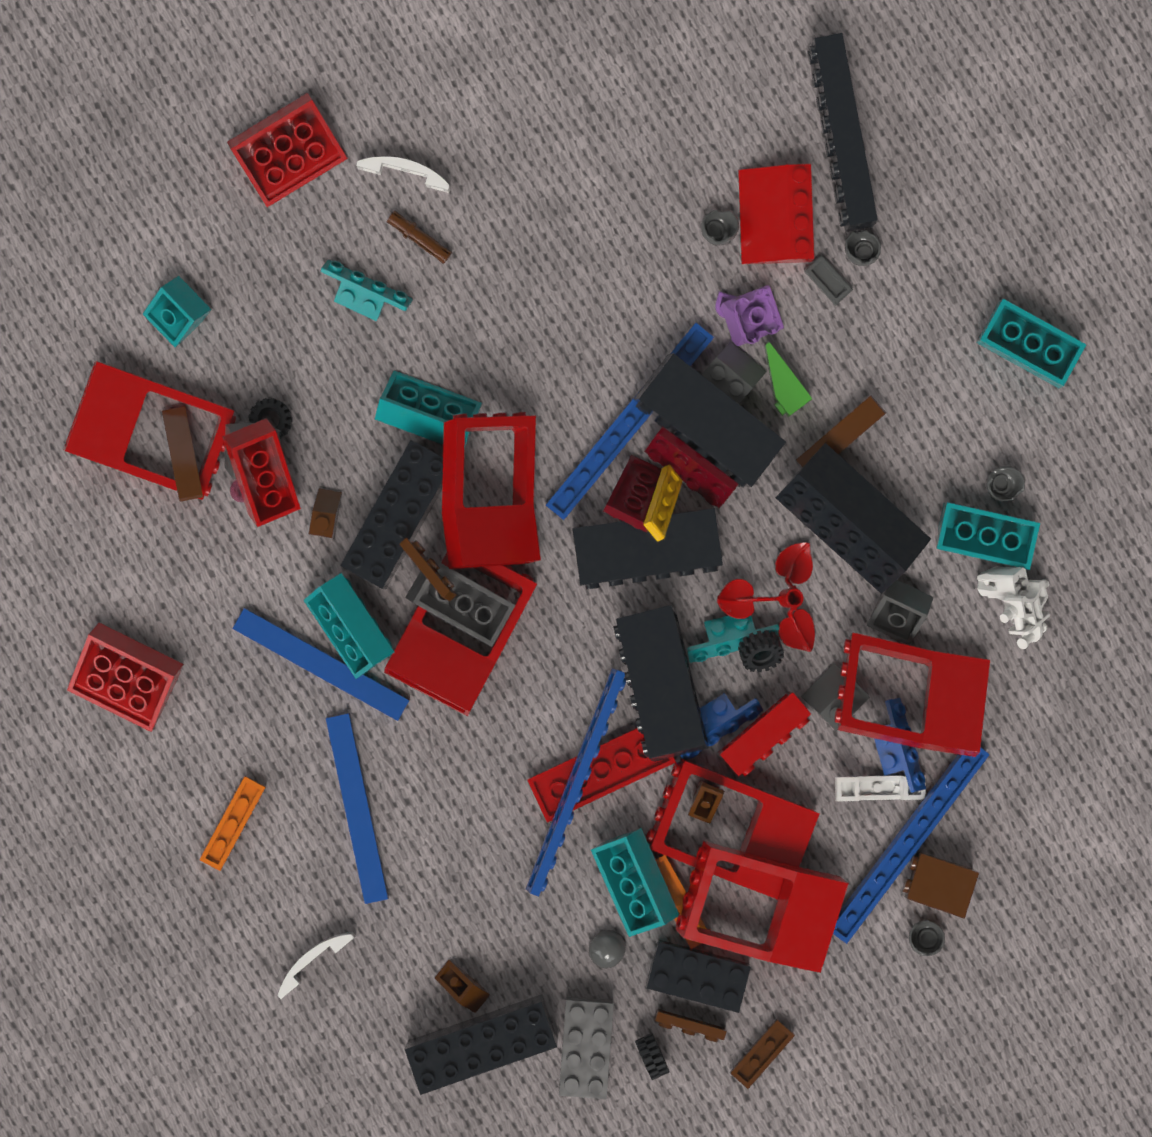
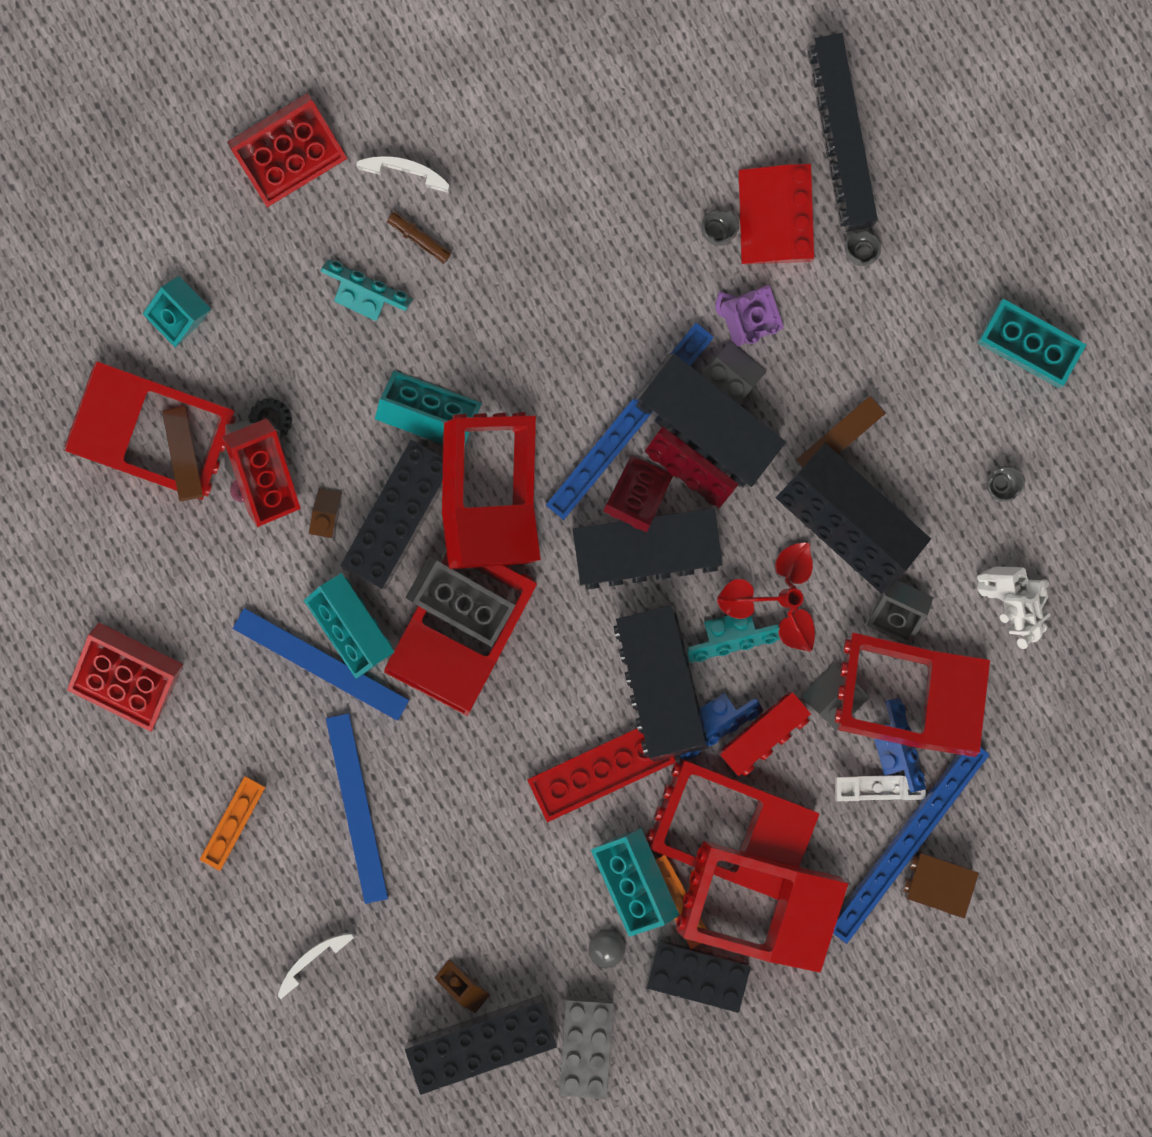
reddish brown plate [399,538,457,601] -> none
blue plate [526,668,626,897] -> none
black tyre [635,1033,670,1080] -> none
yellow tile [643,465,683,542] -> none
reddish brown plate [655,1009,727,1042] -> none
reddish brown slope [688,781,725,824] -> none
reddish brown plate [730,1018,795,1089] -> none
black tyre [738,630,784,672] -> none
bright green slope [764,342,812,417] -> none
dark grey tile [804,255,853,306] -> none
dark grey hair [909,920,945,956] -> none
teal slope [936,502,1040,570] -> none

